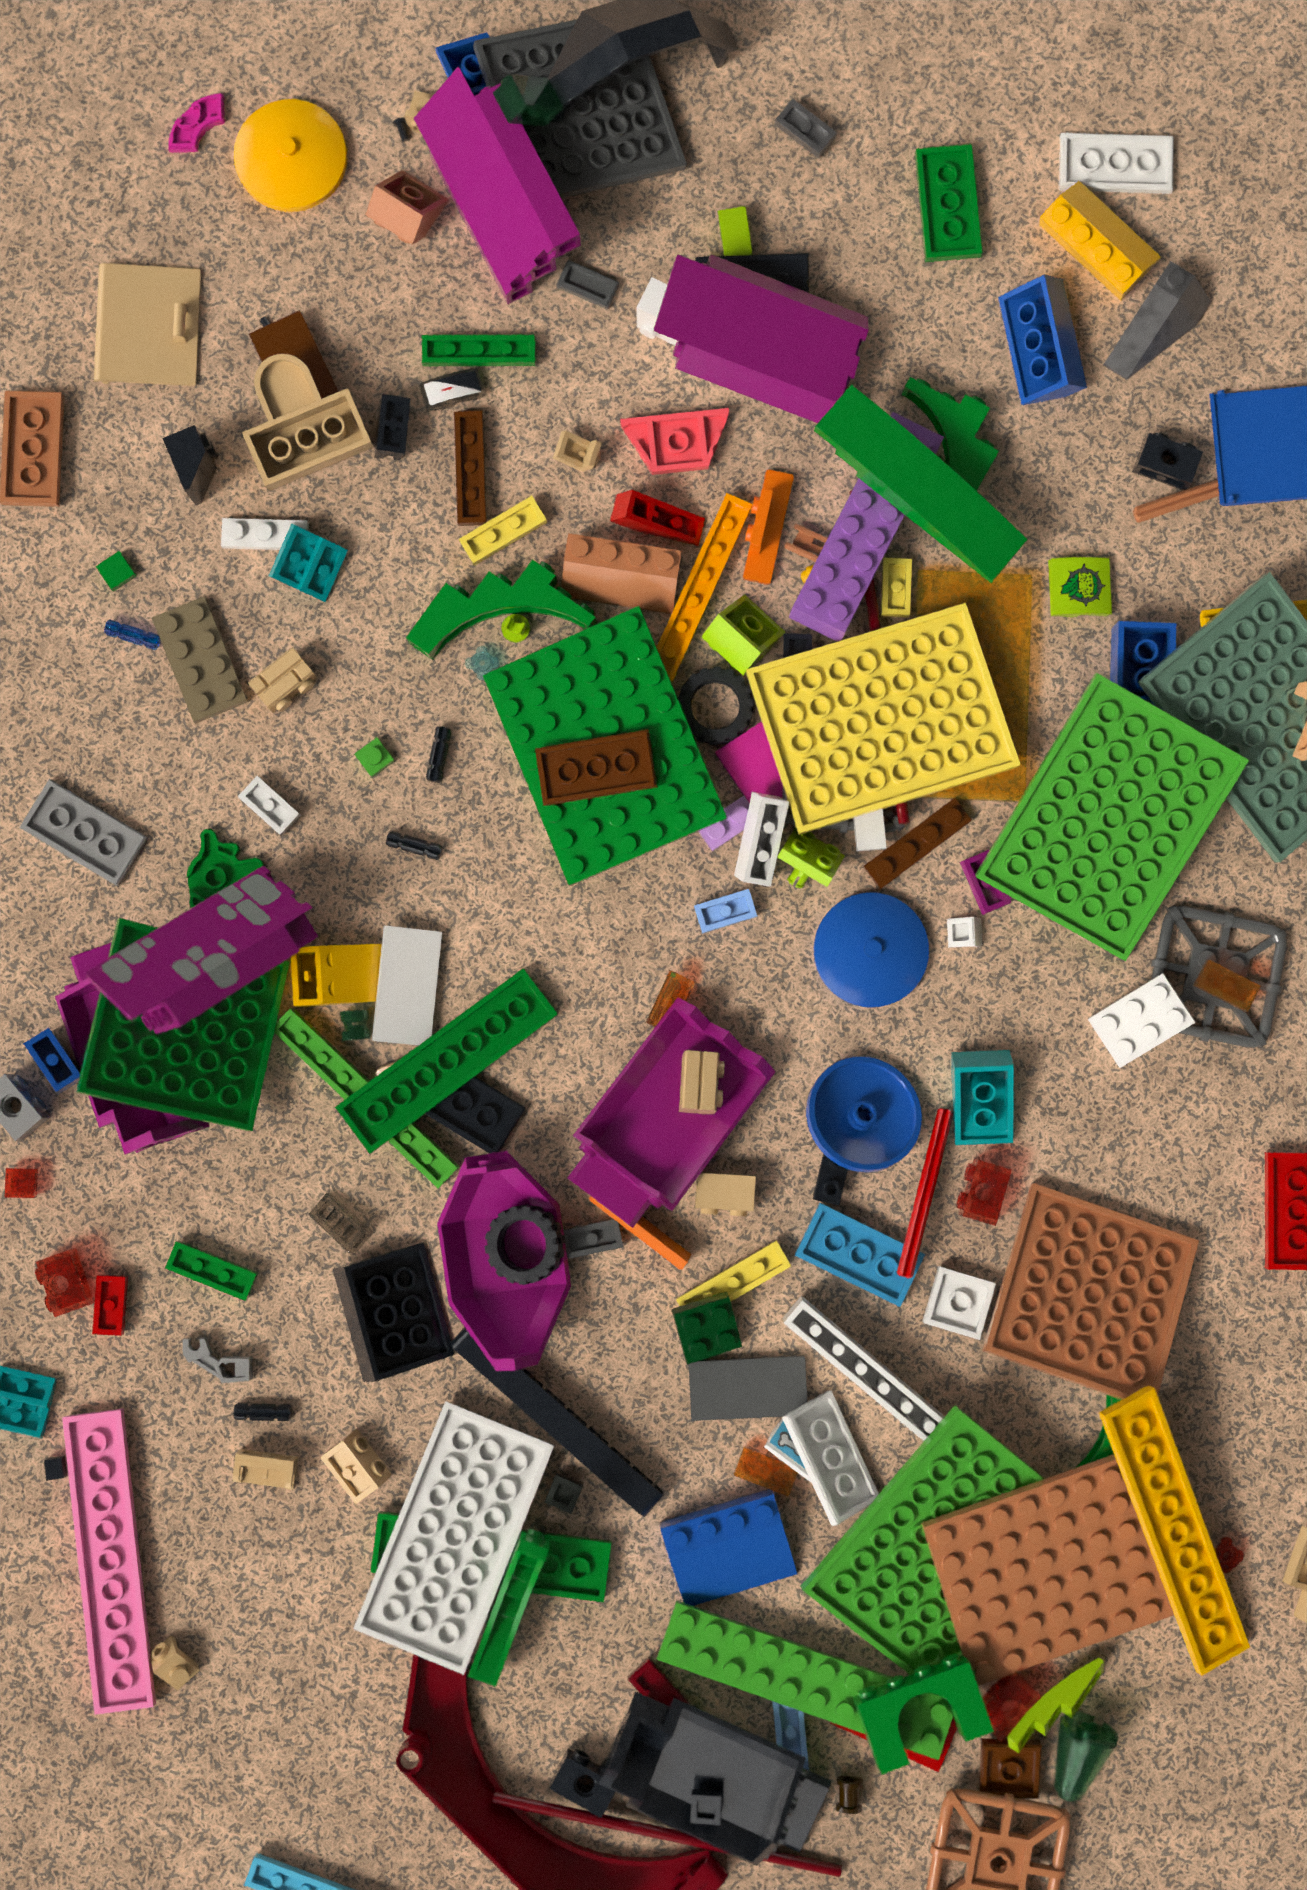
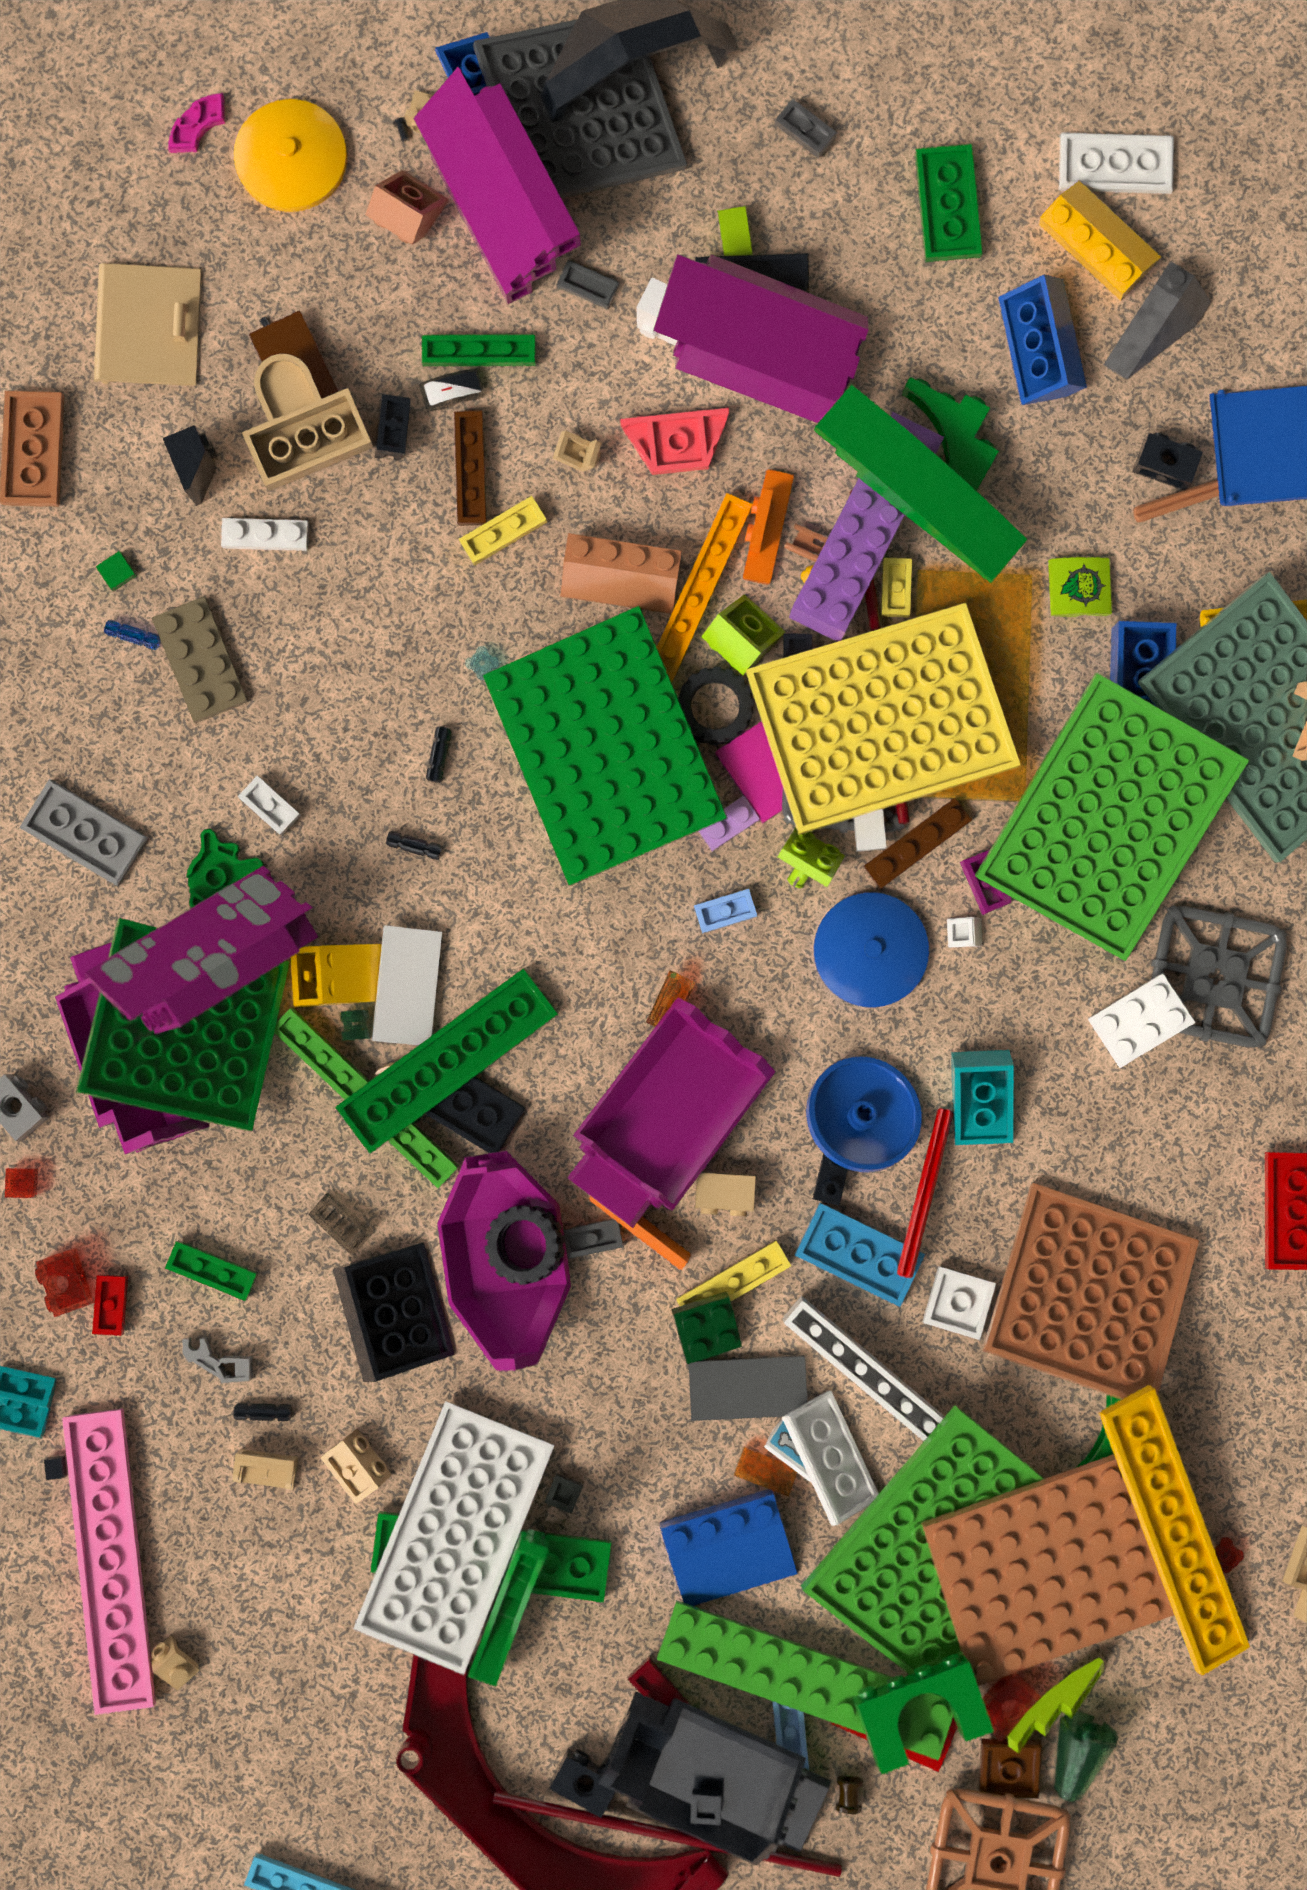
blue brick [23,1028,80,1095] -> none
tan brick [248,647,317,713] -> none
teal slope [268,524,348,602] -> none
bright green plate [354,737,395,778] -> none
green arch [406,559,597,660] -> none
black beam [450,1326,665,1517] -> none
clear green brick [493,74,563,126] -> none
lime plate [501,614,530,643] -> none
reddish brown tile [535,730,658,806] -> none
red slope [610,490,705,546] -> none
tan brick [679,1050,724,1114] -> none
white brick [734,792,789,887] -> none
clear red brick [956,1159,1012,1226] -> none
clear orange plate [1193,959,1261,1012] -> none

